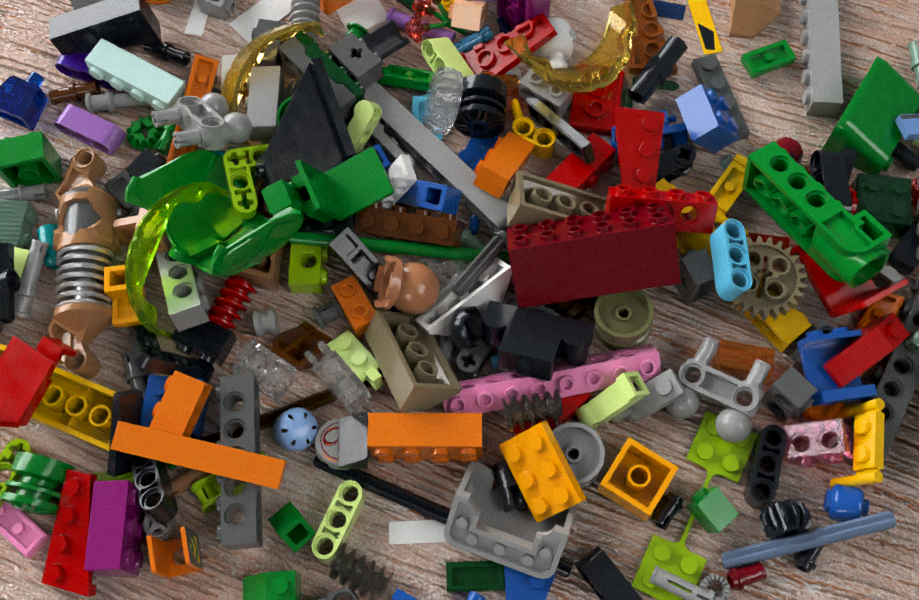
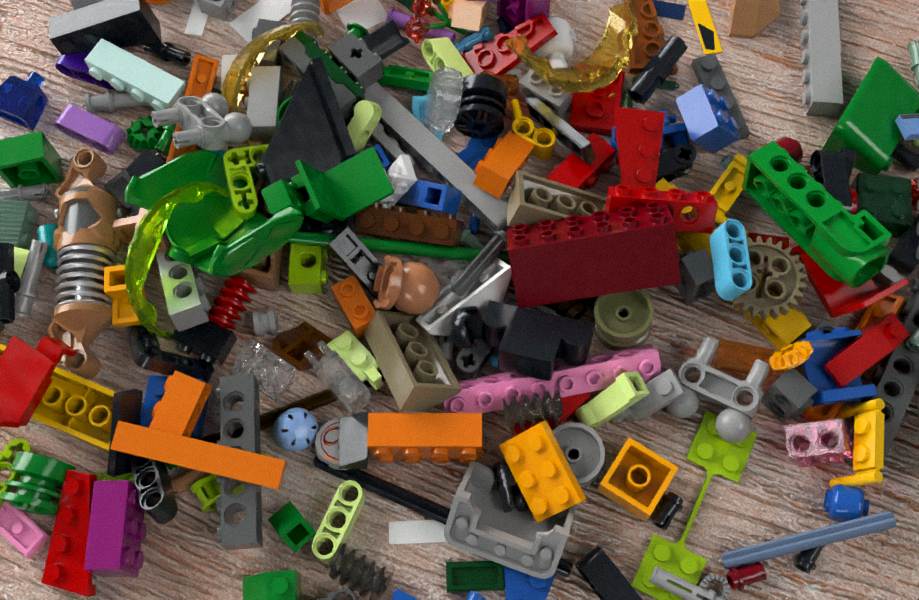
reddish brown pin [48,80,101,105] -> none
dark grey pin [121,351,148,405] -> none
light grey wheel [143,514,177,541] -> none
orange piece [146,526,203,580] -> none
dark grey bush [311,297,345,329] -> none
green brick [686,487,739,533] -> none
green plate [740,39,797,79] -> none
black beam [744,425,787,509] -> none
black gear [759,499,813,540] -> none
none -> light orange gear [768,341,814,371]

